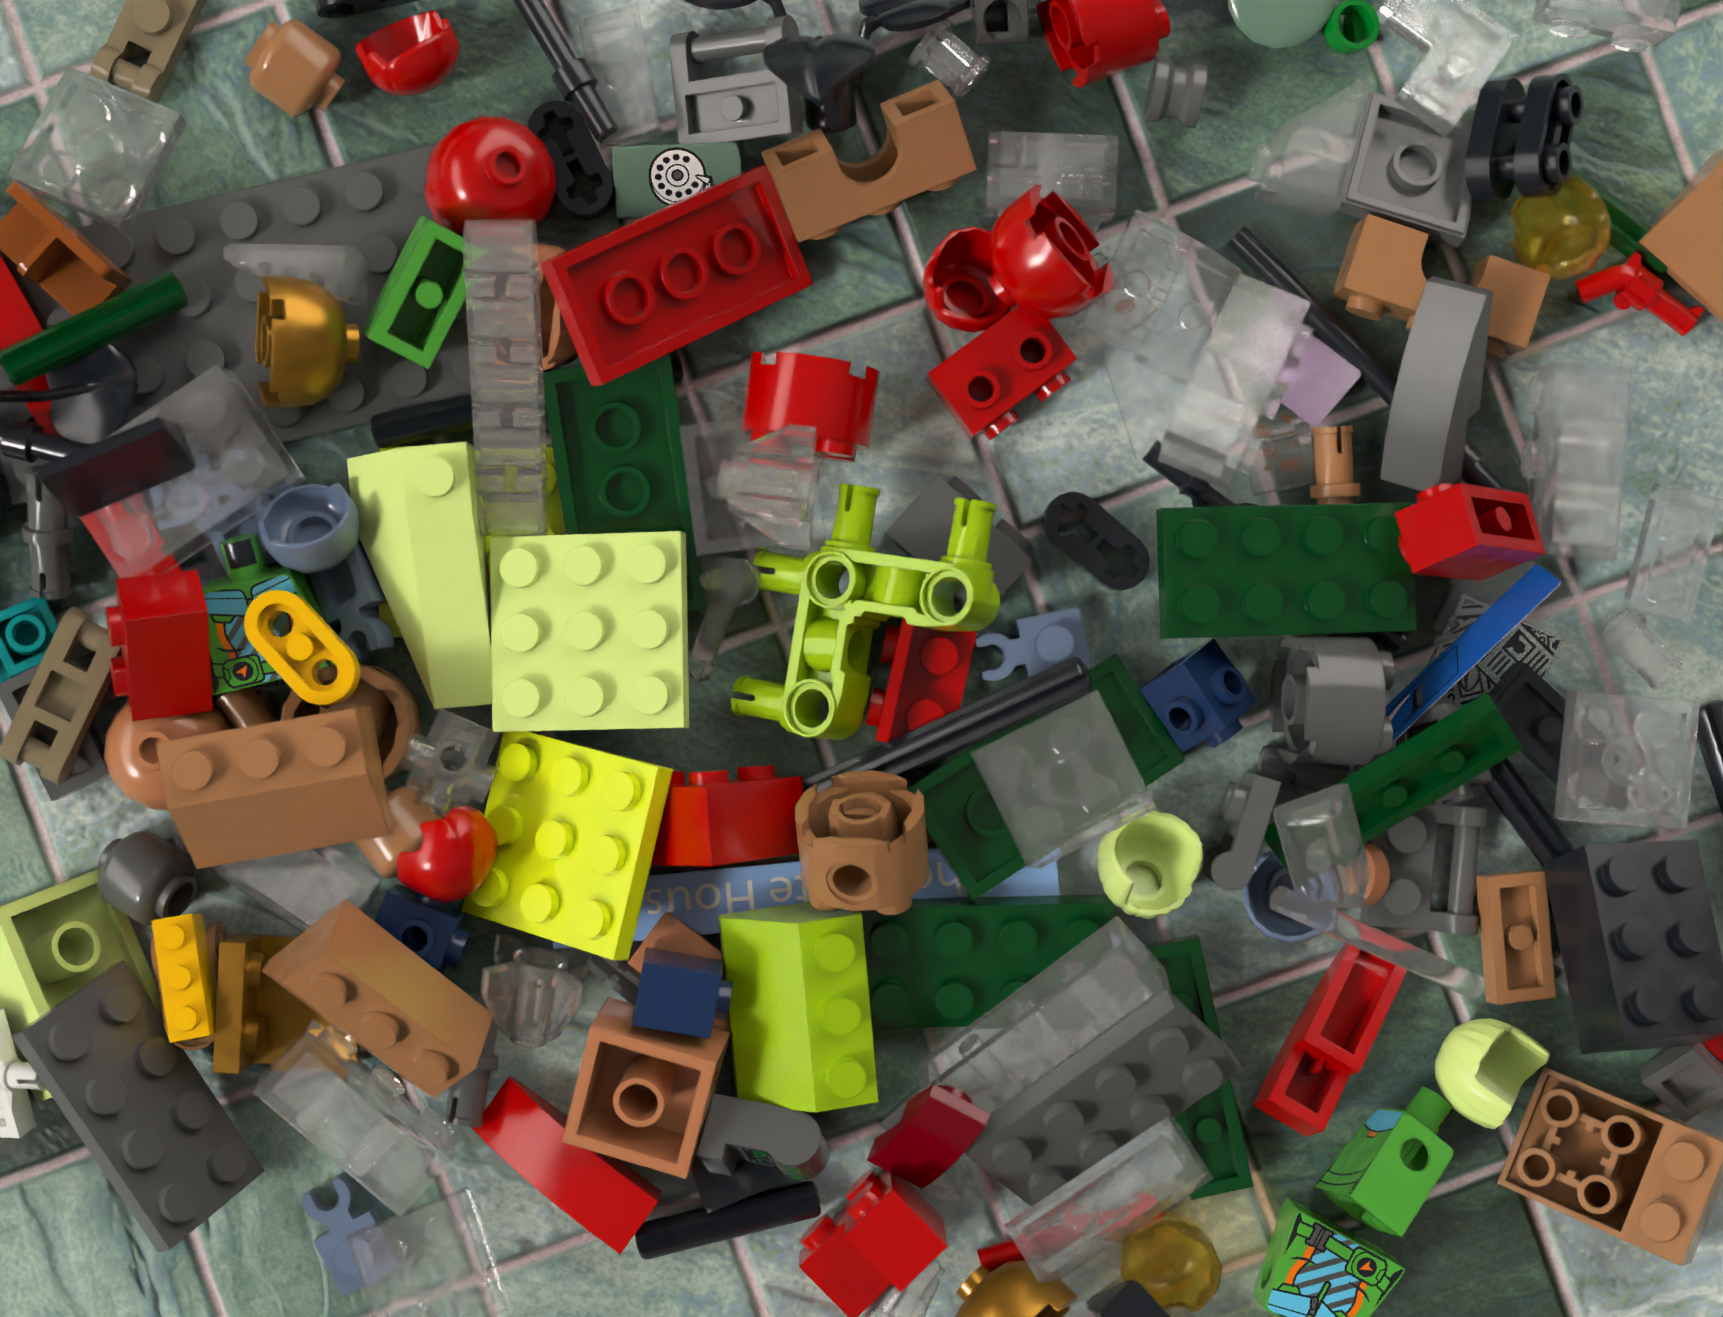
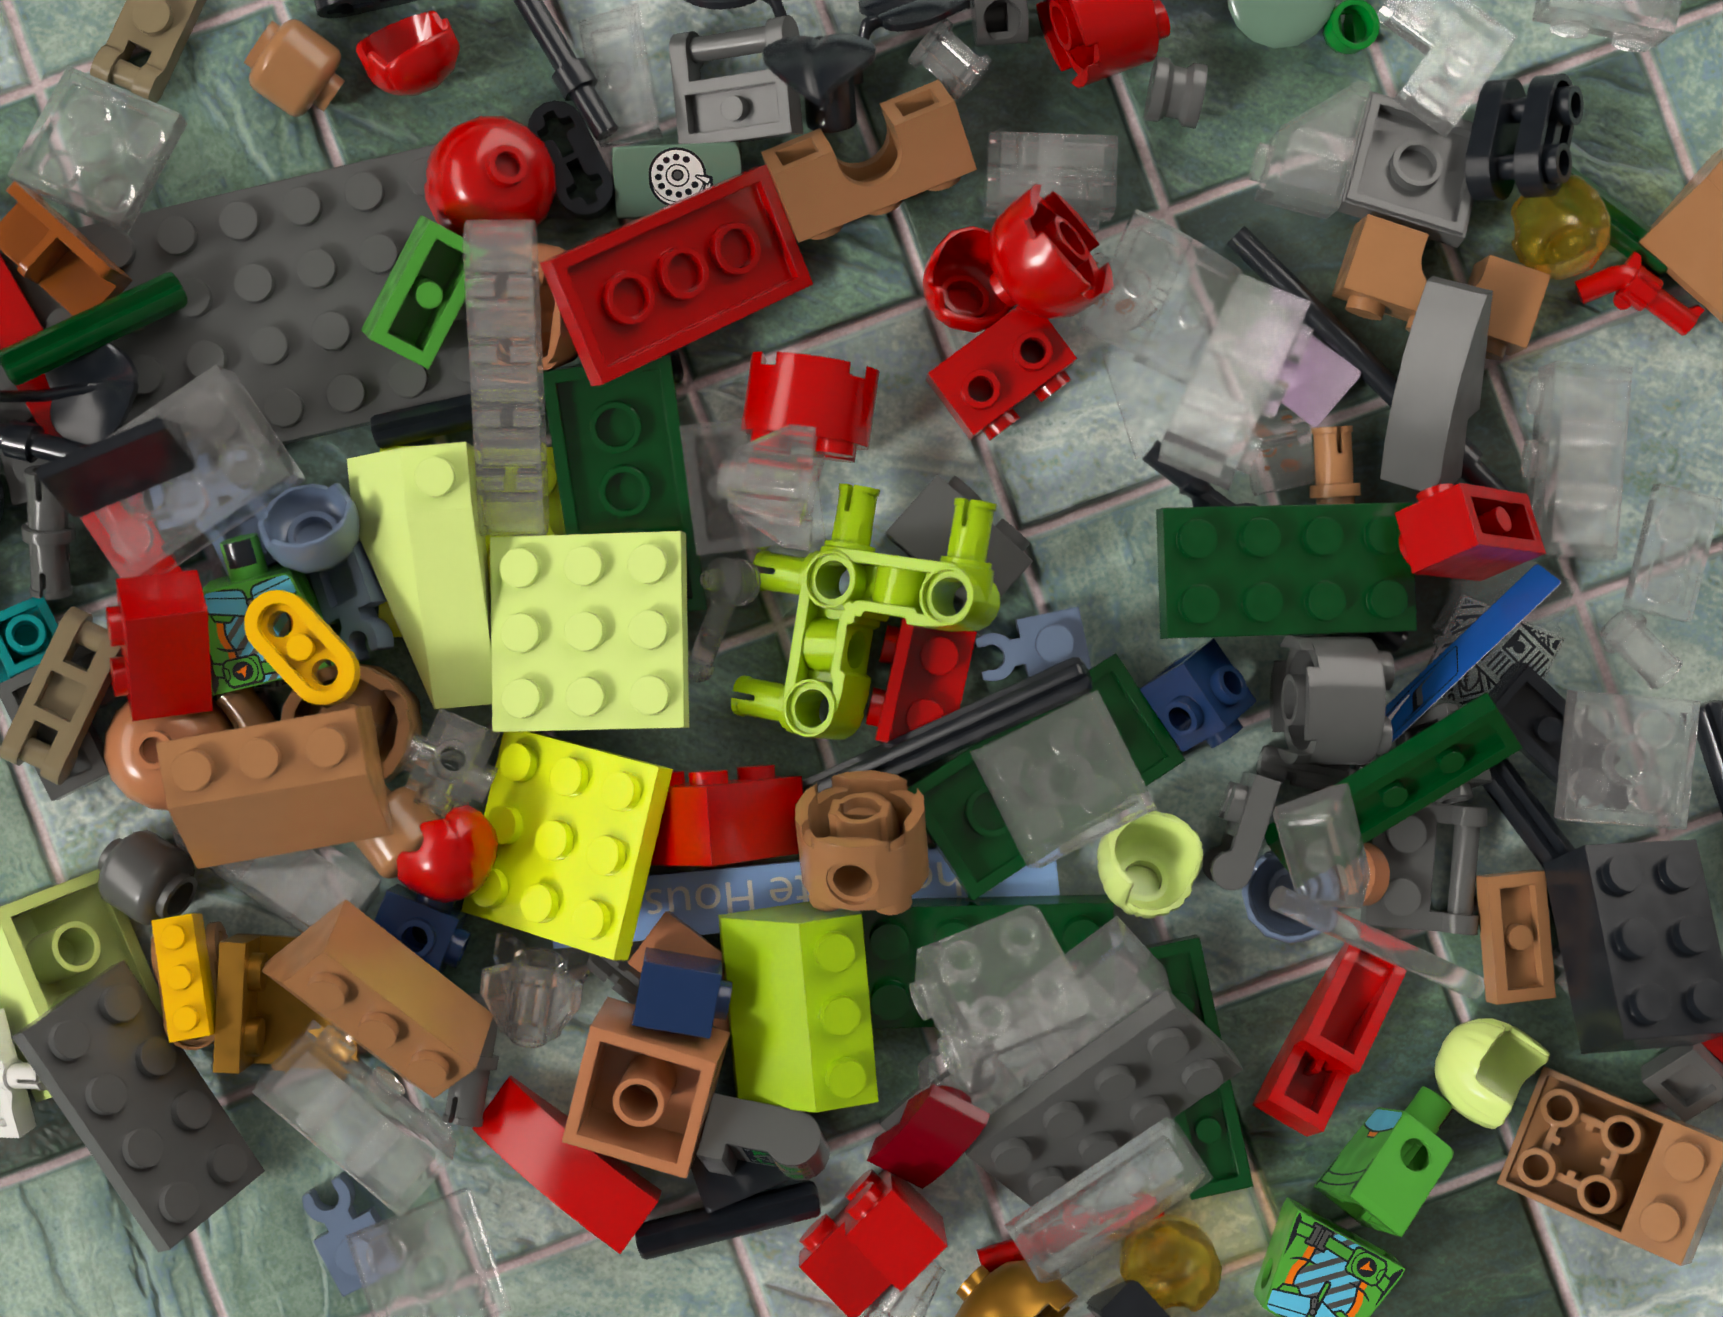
clear slope [224,244,368,306] -> none
pearl gold cylinder [255,276,360,407] -> none
black beam [1042,492,1150,591] -> none
none -> clear bracket [909,905,1091,1094]

